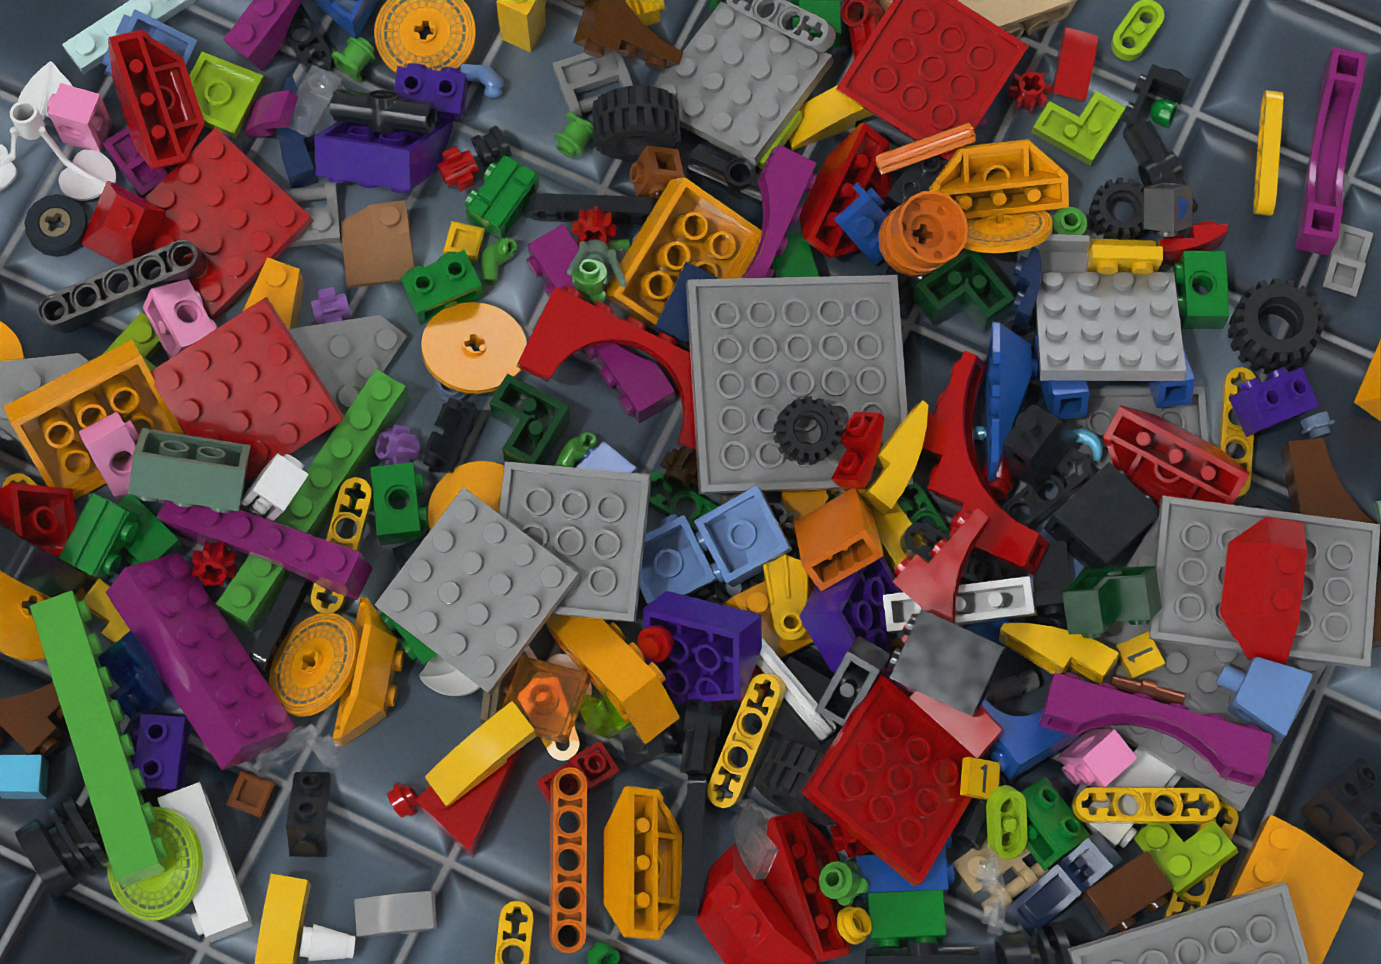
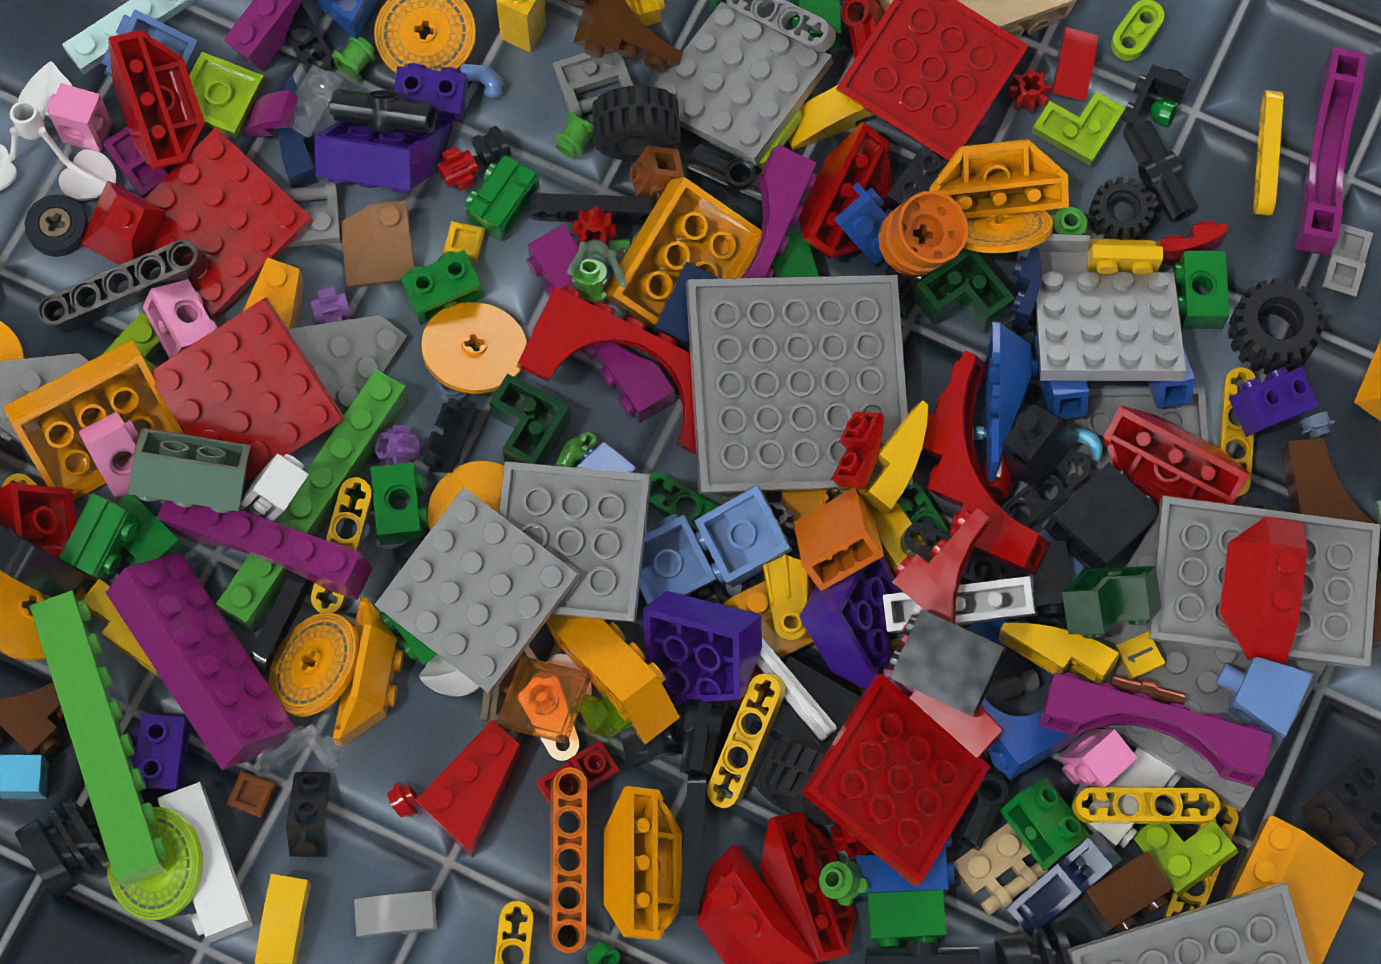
clear blue slope [98,630,165,723] -> none
red gear [191,541,237,587] -> none
white cone [299,924,355,961] -> none
yellow slope [425,701,536,807] -> none
bright green arm [480,237,517,285] -> none
red plate [638,625,674,662] -> none
dark brown gear [660,446,698,491] -> none
clear slope [734,798,779,880] -> none
black tyre [773,396,843,465] -> none
black brick [815,636,891,727] -> none
yellow plate [837,906,872,945] -> none
orange axle [875,123,976,174] -> none
yellow tile [960,757,1000,800] -> none
clear slope [975,853,1006,936] -> none
lime plate [986,785,1028,860] -> none
dark grey brick [1144,182,1193,237] -> none

